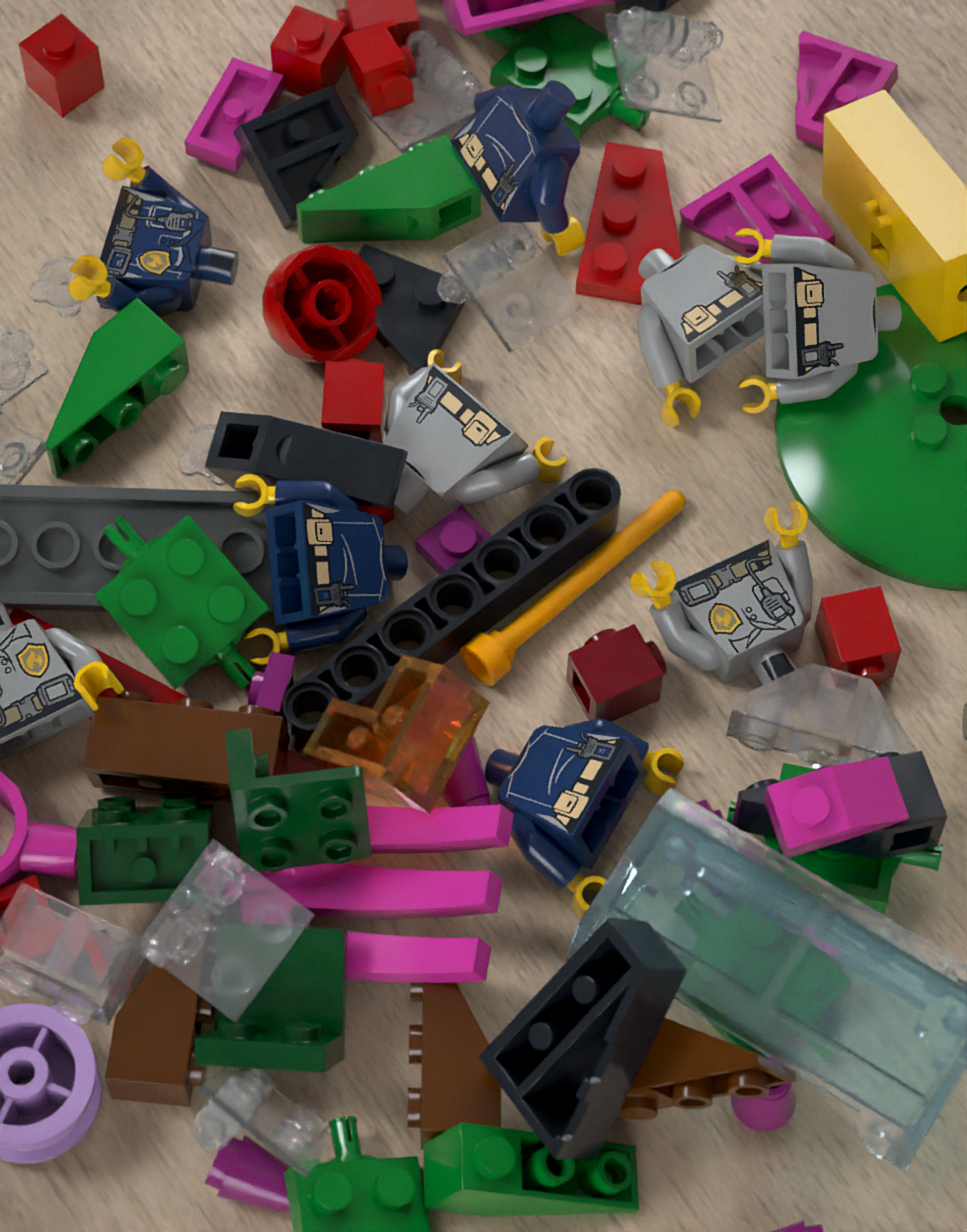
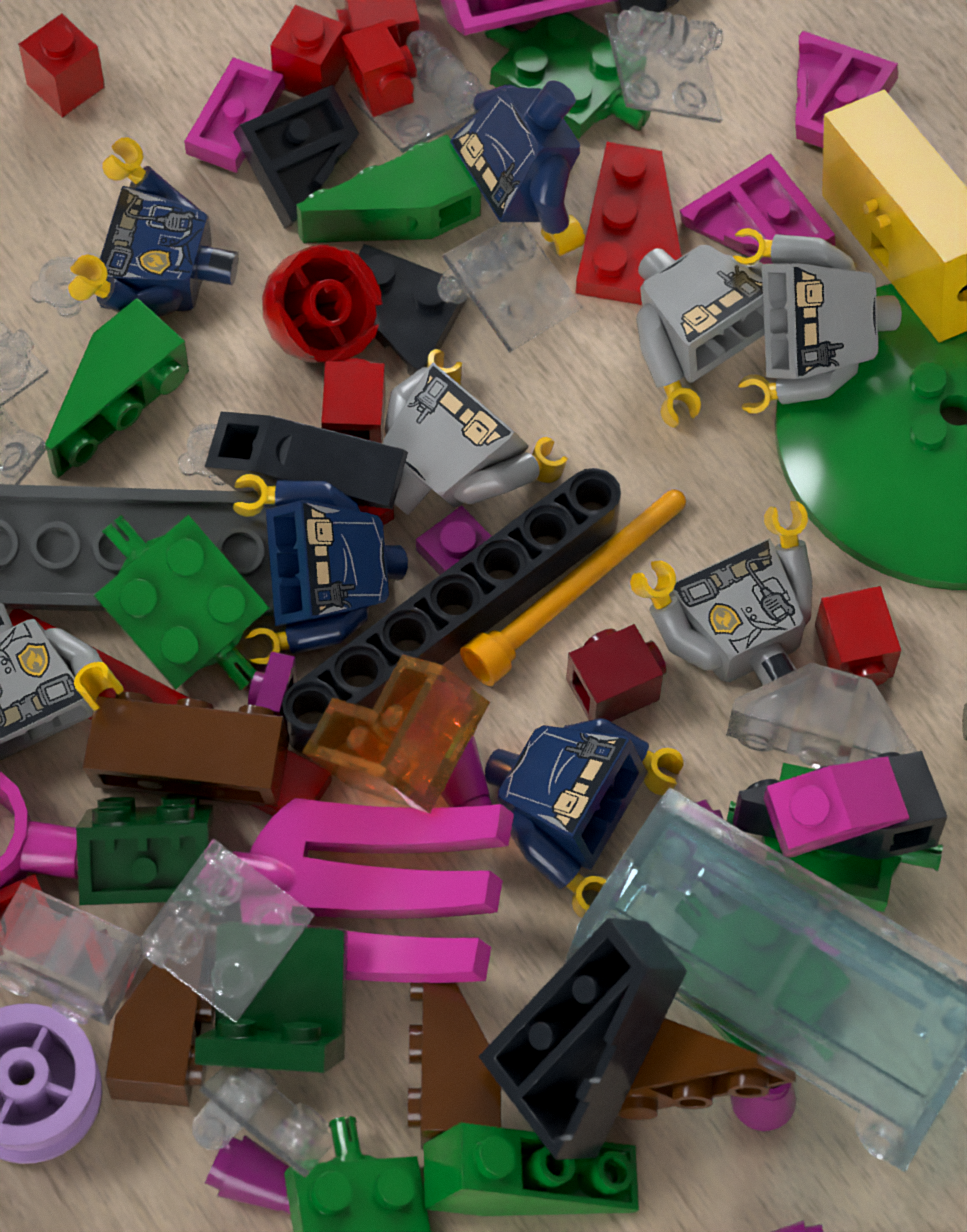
dark green bracket [225,728,372,874] -> none

